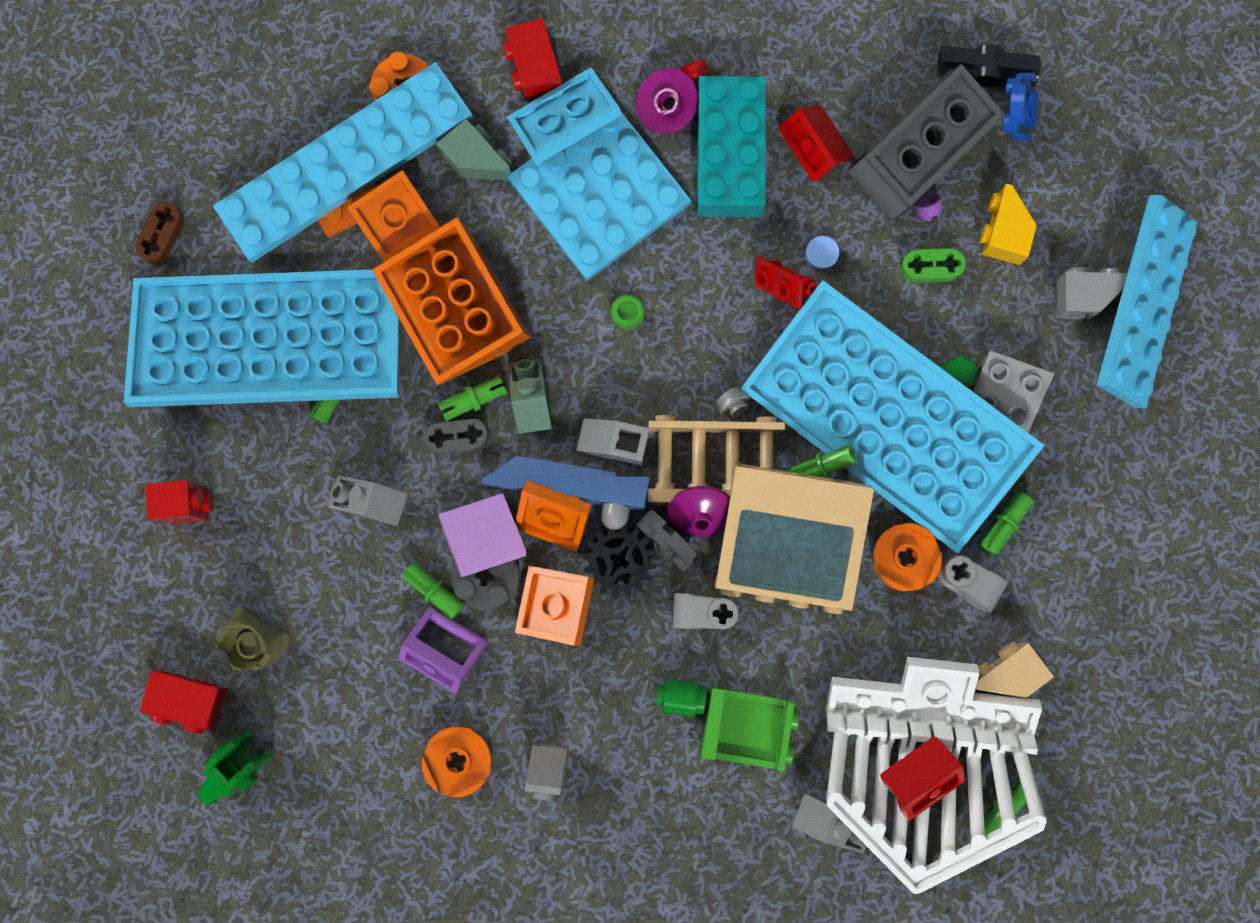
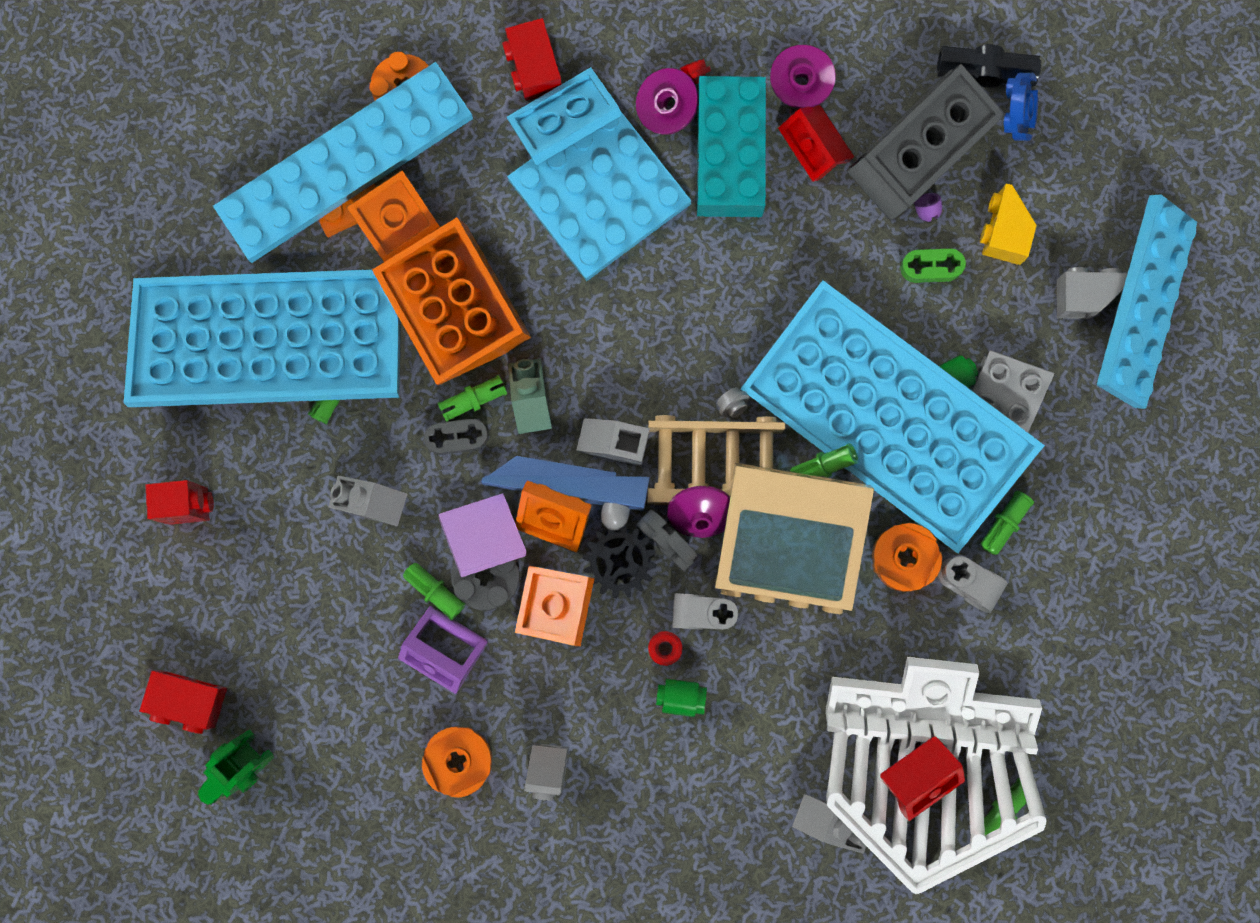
reddish brown beam [135,202,184,264] -> none
olive hair [215,607,290,671] -> none
sand green slope [436,119,511,181] -> none
bright green tile [611,295,644,330] -> none
bright green panel [700,687,800,772] -> none
red hinge [755,255,817,309] -> none
light blue tile [805,236,839,271] -> none
tan slope [975,641,1054,698] -> none
none -> red plate [648,631,682,666]
none -> magenta dish [770,45,836,108]

